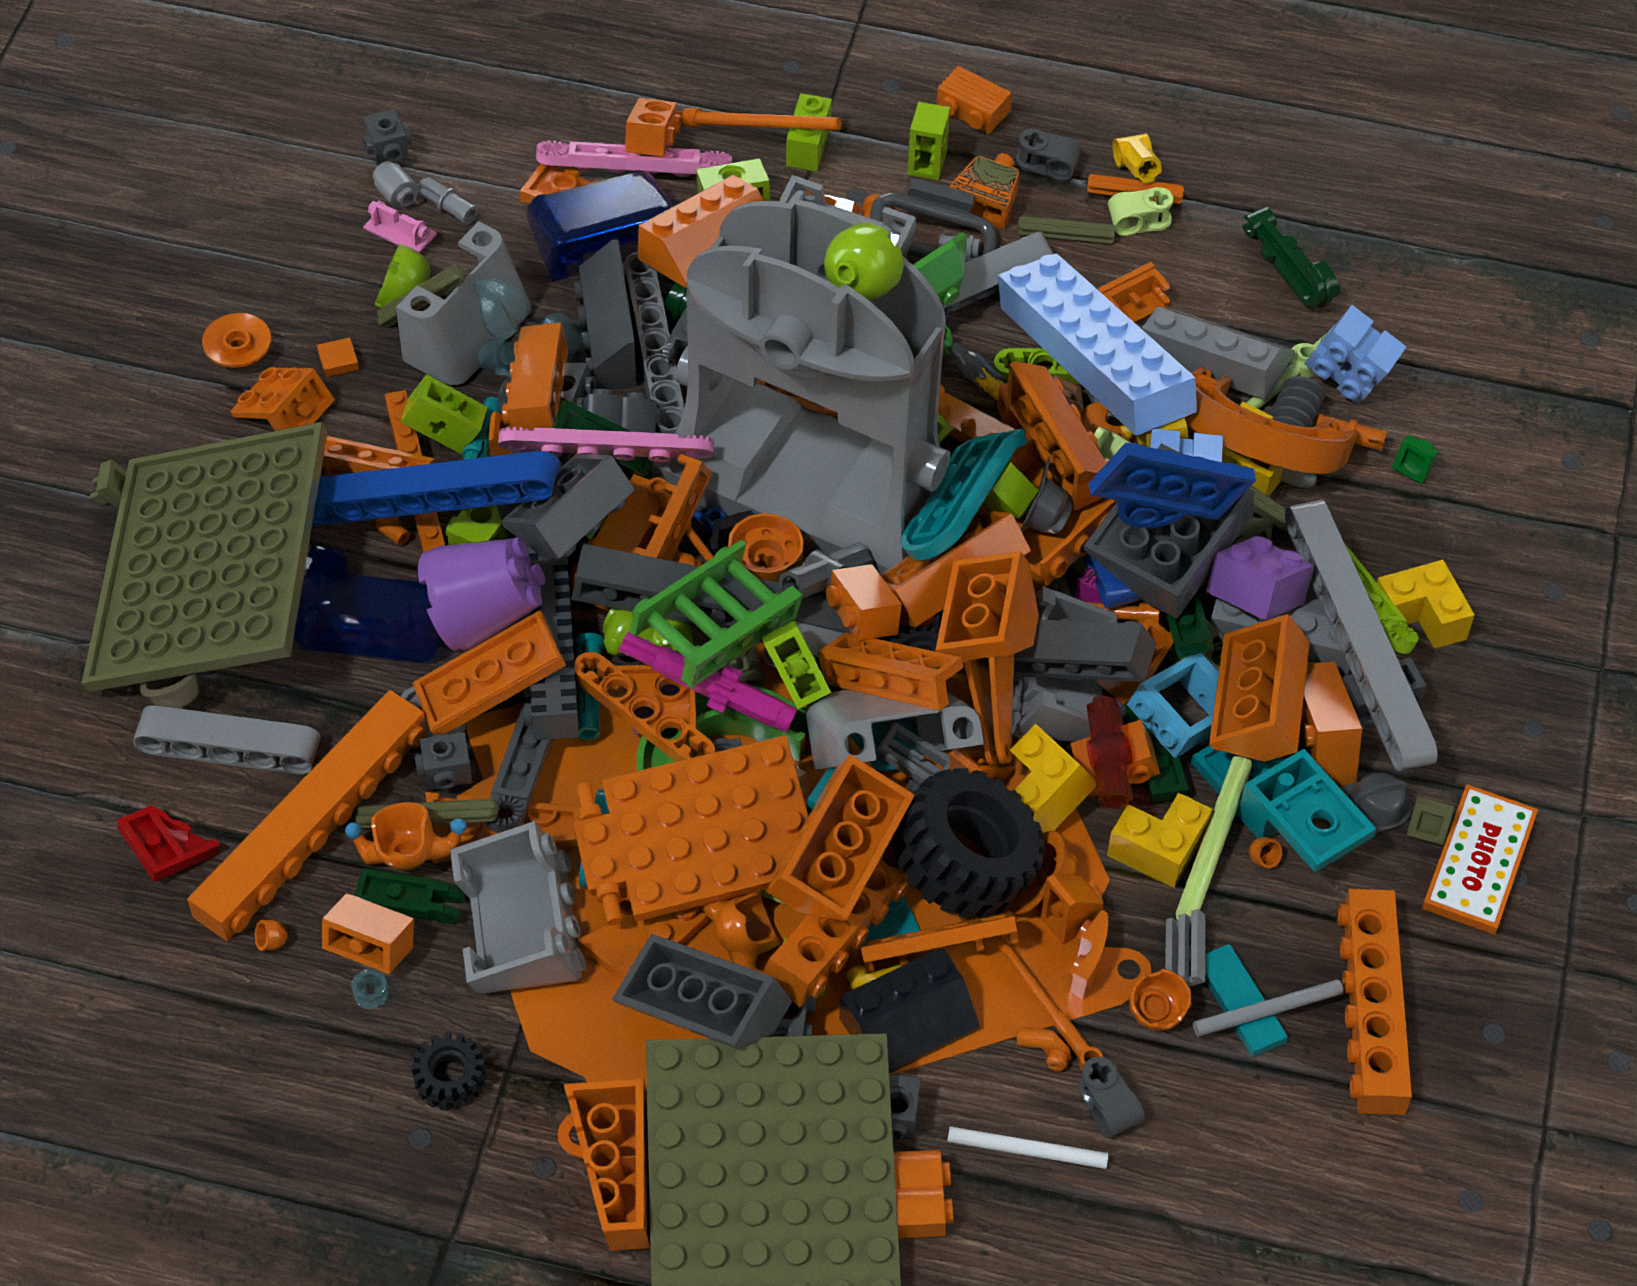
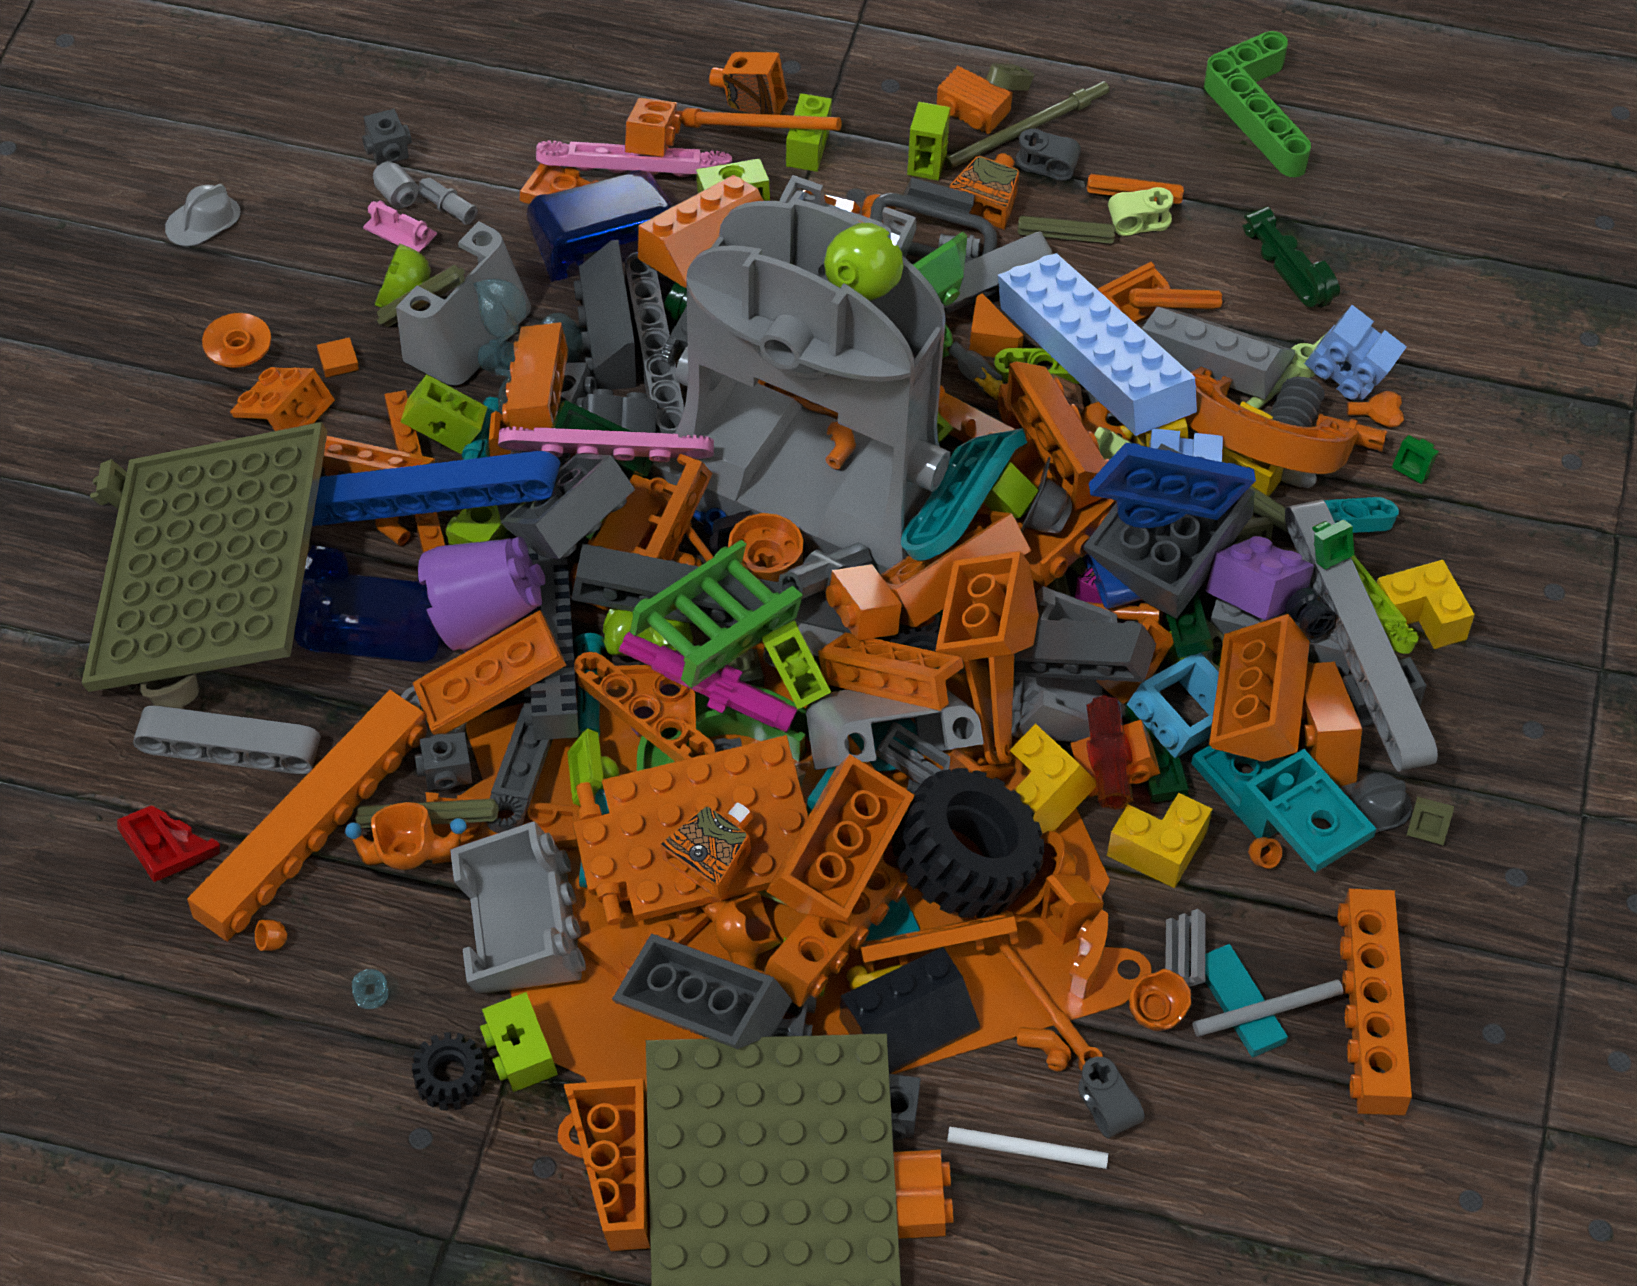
orange brick [322,893,414,974] -> none
dark green hinge [354,868,466,924] -> none
yellow piece [1112,133,1161,183] -> none
yellowish green axle [1176,755,1252,920] -> none
tile [1422,784,1538,935] -> none
none -> light grey piece [165,184,240,247]
none -> lime brick [480,992,558,1092]
none -> lime tile [567,728,619,806]
none -> torso [660,802,753,901]
none -> orange torso [709,52,788,115]
none -> orange arm [826,420,856,470]
none -> olive bar [945,81,1110,169]
none -> orange slope [969,293,1024,357]
none -> olive beam [986,63,1035,91]
none -> orange axle [1129,288,1222,309]
none -> bright green beam [1204,31,1311,177]
none -> black wheel [1285,587,1336,639]
none -> green tile [1312,519,1355,569]
none -> teal beam [1324,497,1399,533]
none -> orange rock [1346,391,1404,427]

